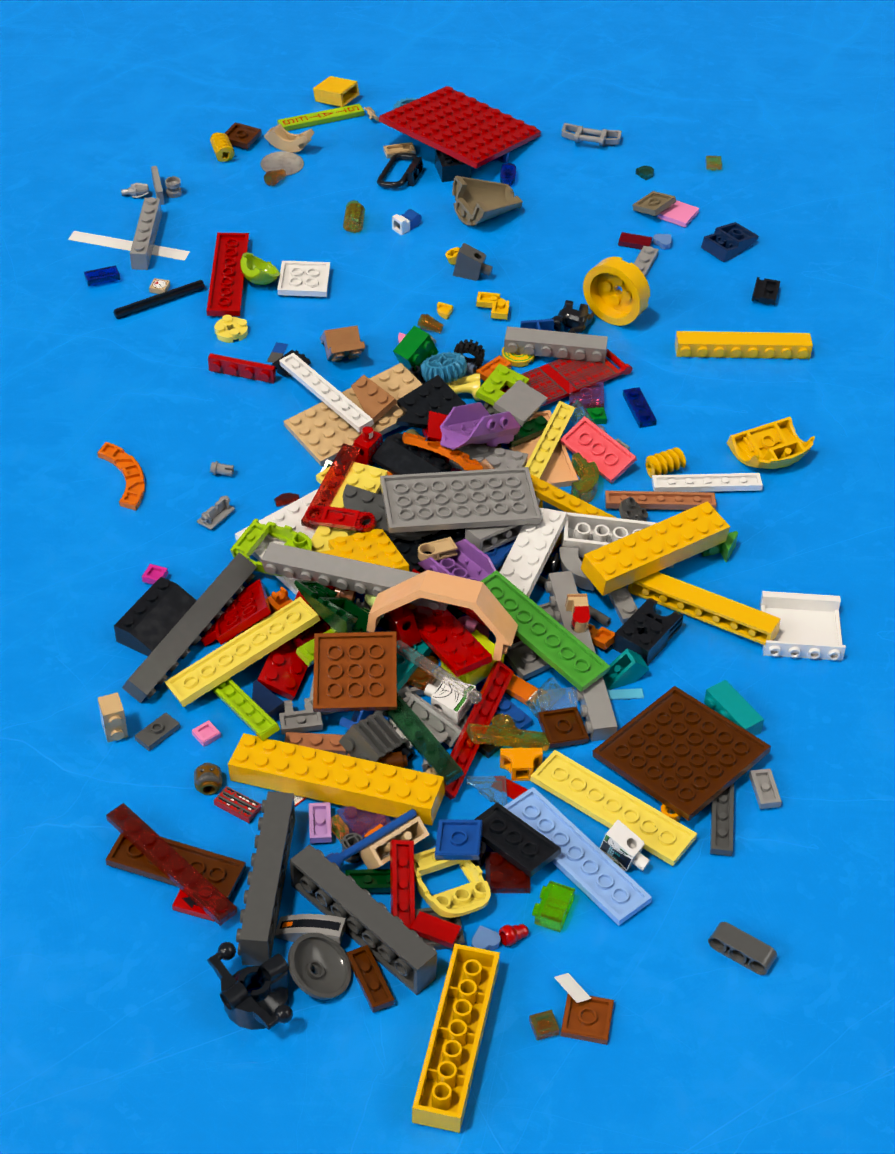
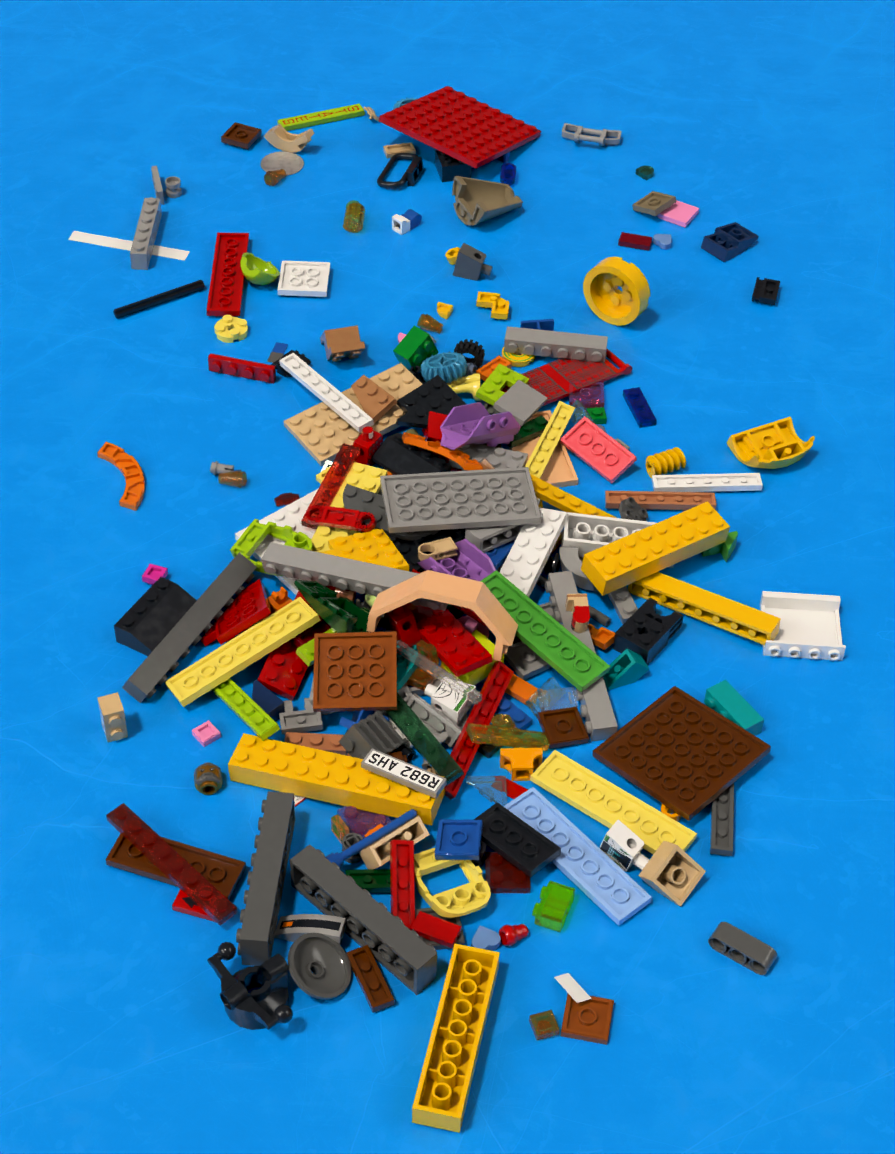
clear blue plate [84,265,120,286] -> none
light grey piece [121,183,149,198] -> none
dark grey plate [135,713,180,751] -> none
tan tile [149,278,170,294] -> none
light grey hinge [197,496,235,530] -> none
yellow piece [210,132,235,162] -> none
tile [214,786,261,823] -> none
lavender plate [309,802,332,843] -> none
yellow brick [313,76,360,107] -> none
black animal [551,300,594,333] -> none
clear yellow arch [571,452,599,503] -> none
medium azure window [607,688,644,700] -> none
light grey plate [634,246,659,277] -> none
yellow brick [675,331,813,359] -> none
clear yellow plate [705,156,722,170] -> none
light grey plate [749,768,782,809] -> none
none -> clear orange cone [218,470,247,488]
none -> tile [361,748,447,798]
none -> clear orange plate [416,640,439,667]
none -> tan slope [638,841,706,907]

